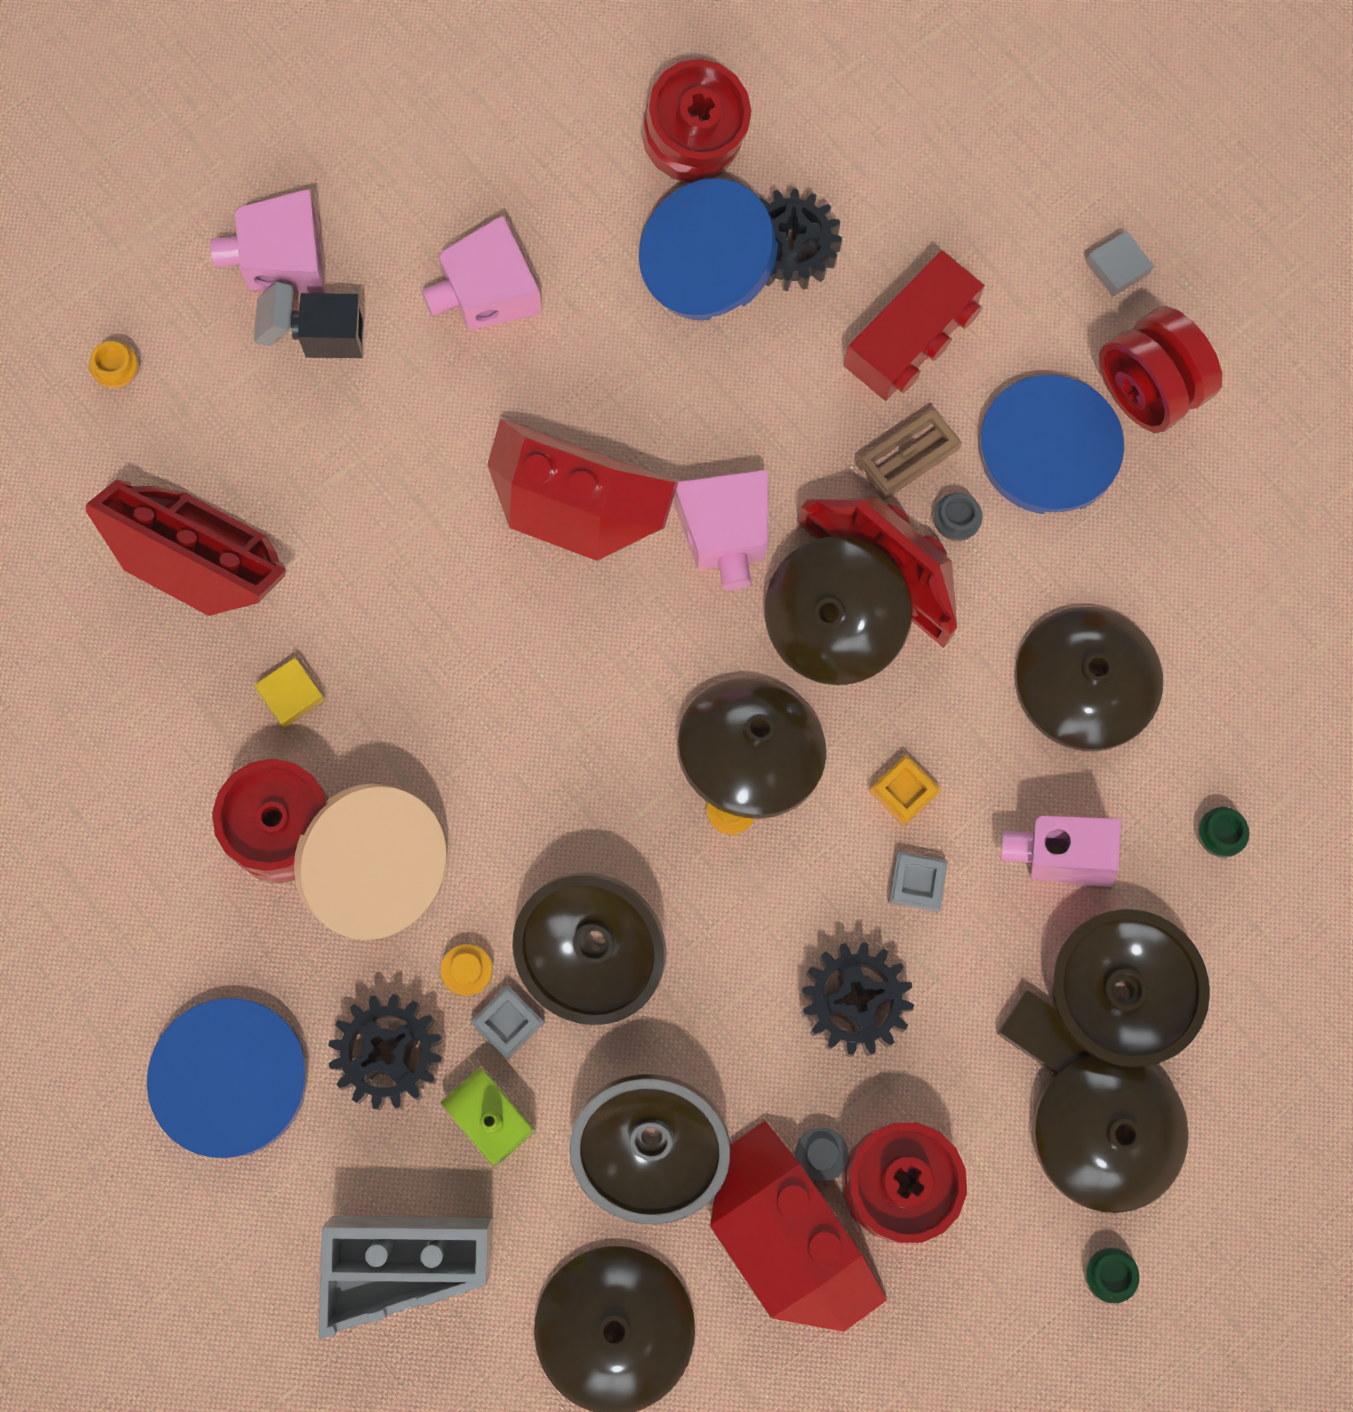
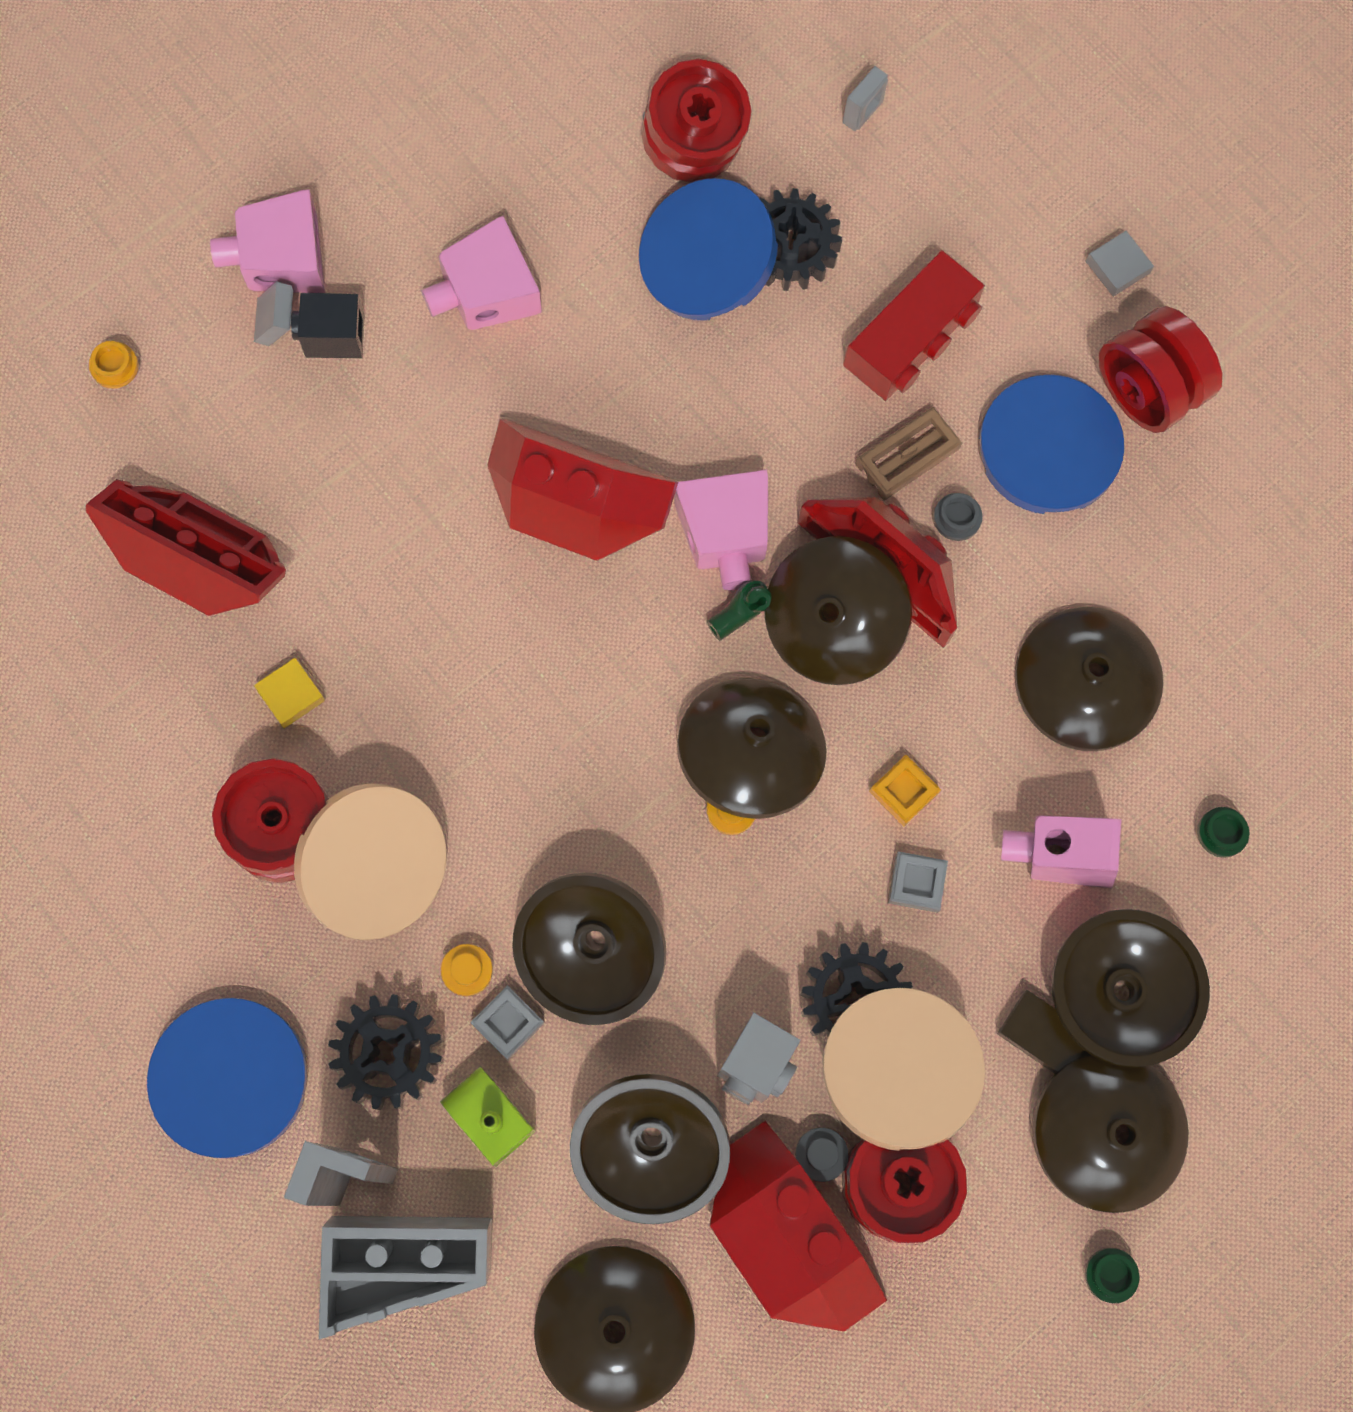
none -> light grey fence [284,1141,398,1206]
none -> dark green arm [706,580,772,641]
none -> light grey brick [717,1013,801,1105]
none -> light nougat tile [822,988,985,1151]
none -> light grey tile [843,66,888,131]

